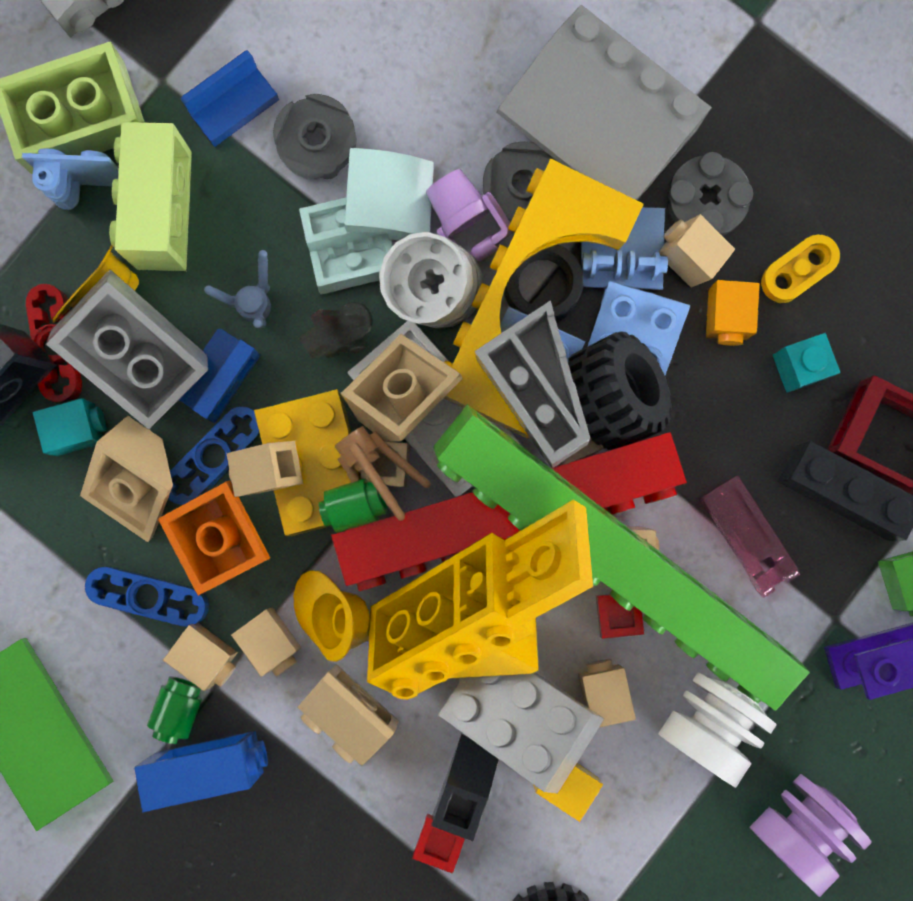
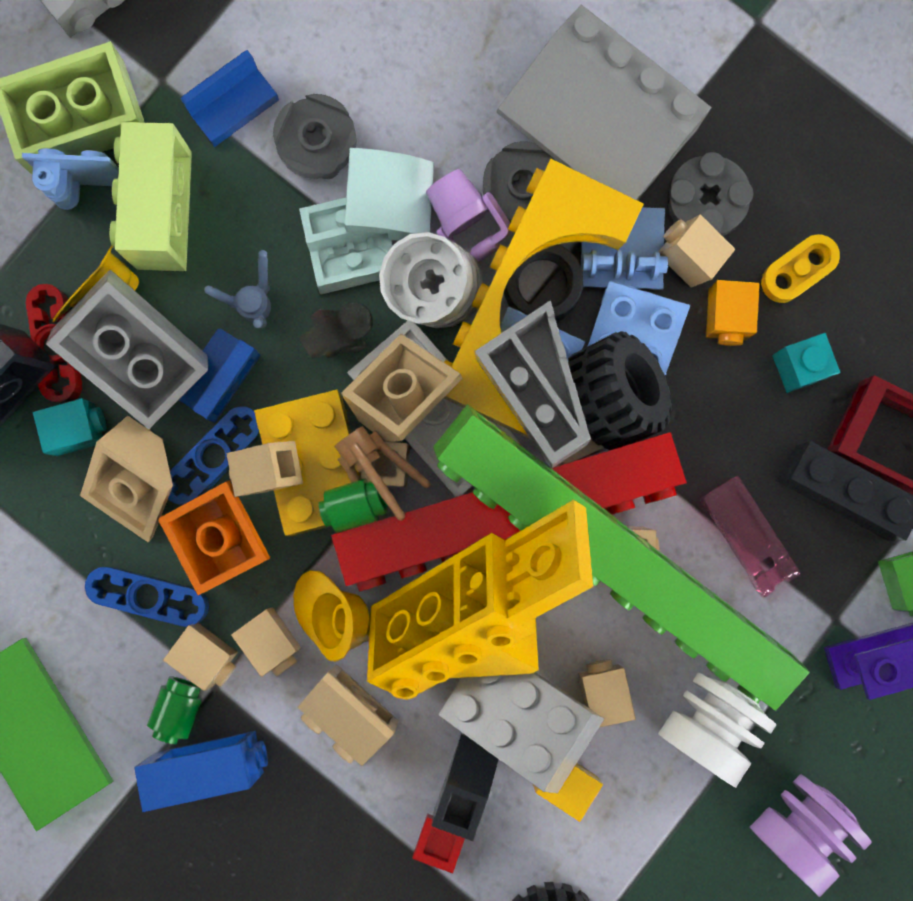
red plate [595,594,645,639] -> none

